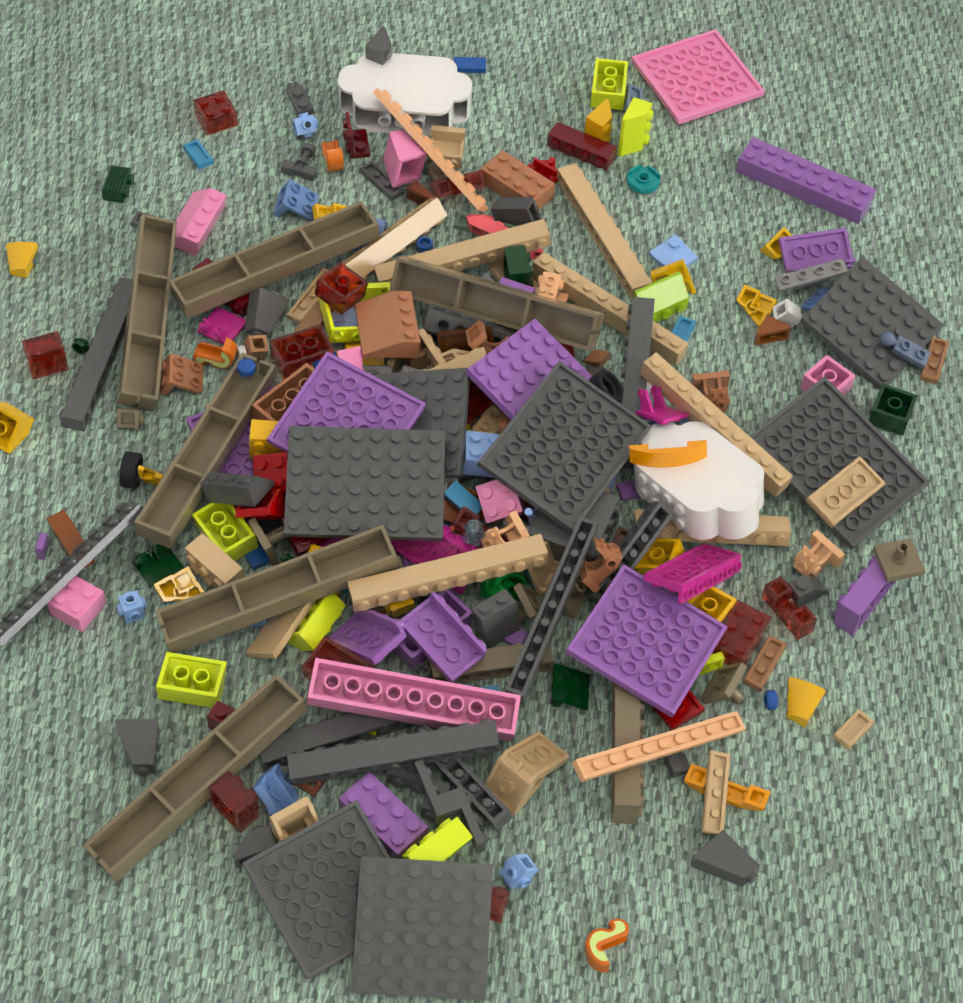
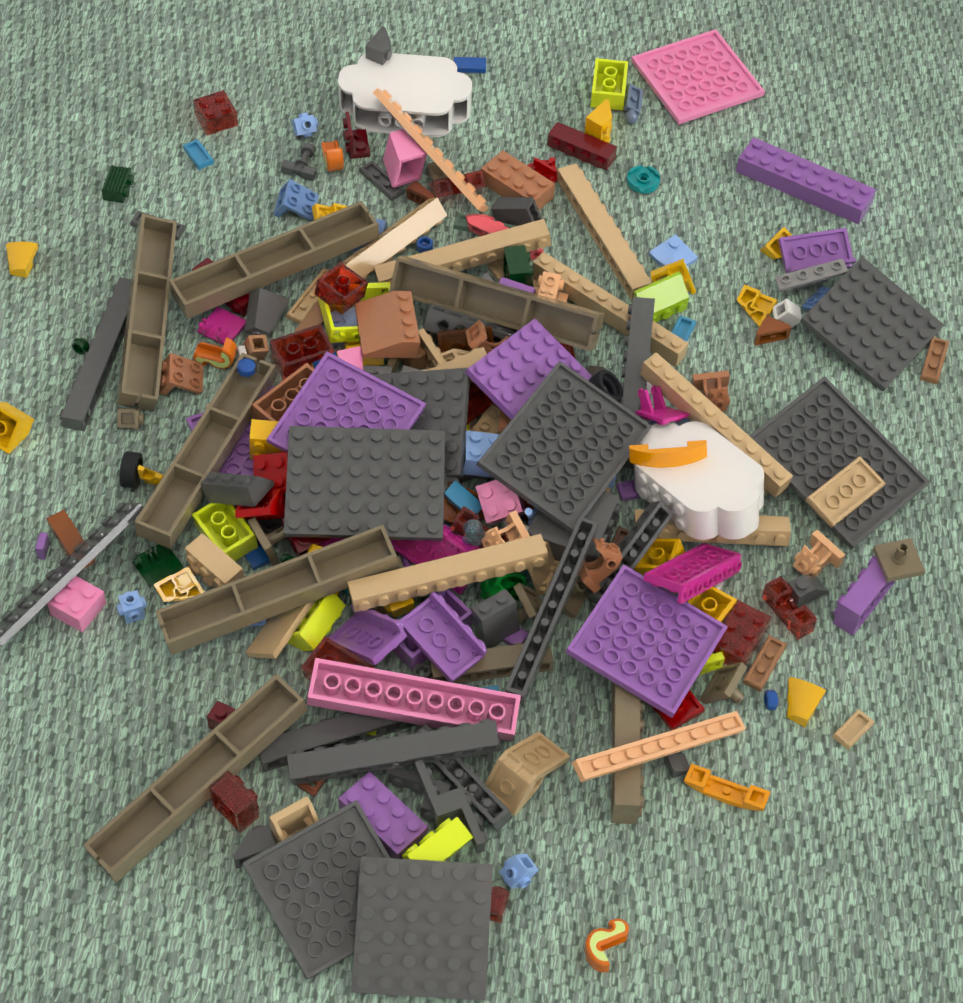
clear red brick [22,331,69,380] -> none
dark grey slope [115,719,160,776] -> none
neon yellow slope [156,652,227,708] -> none
bright pink slope [174,188,227,256] -> none
medium blue plate [253,763,298,816] -> none
dark grey hinge [286,81,314,117] -> none
tan panel [427,125,465,169] -> none
dark green hinge [551,663,590,710] -> none
nougat slope [584,350,610,367] -> none
neon yellow slope [618,97,654,156] -> none
dark grey slope [691,830,760,887] -> none
tan tile [701,750,731,836] -> none
bright pink brick [800,355,855,395] -> none
dark green brick [869,383,918,435] -> none
sand blue plate [880,332,931,369] -> none

